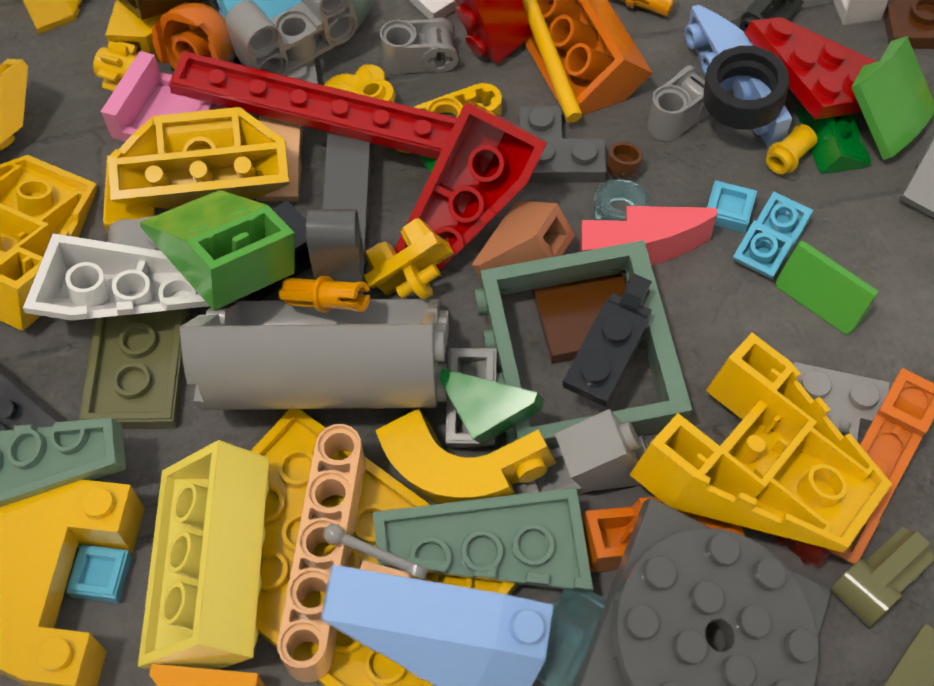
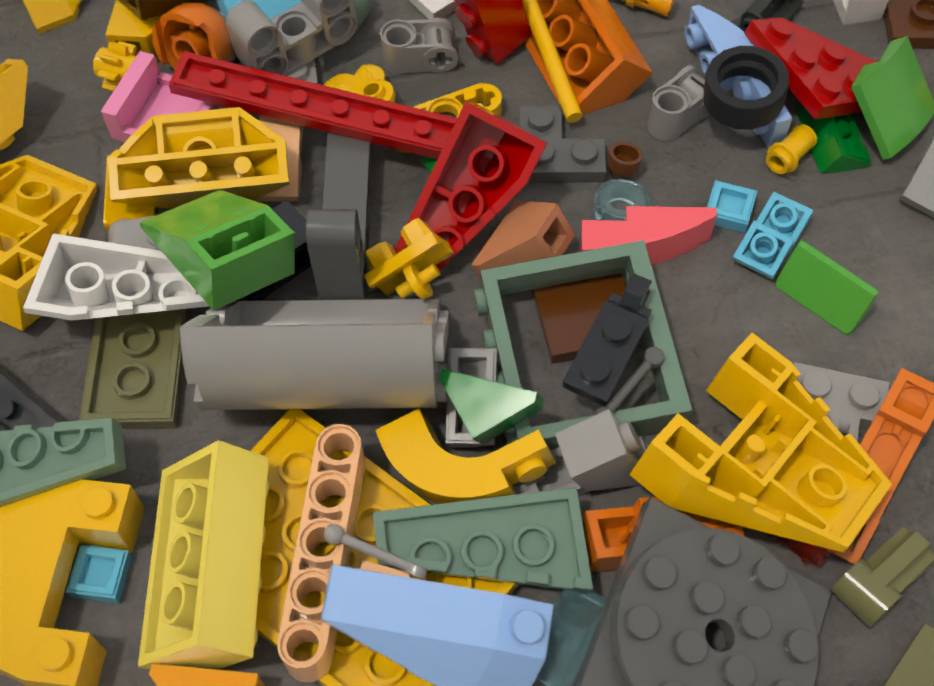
light orange axle [279,275,370,313] -> none
none -> dark grey hinge [594,347,664,416]

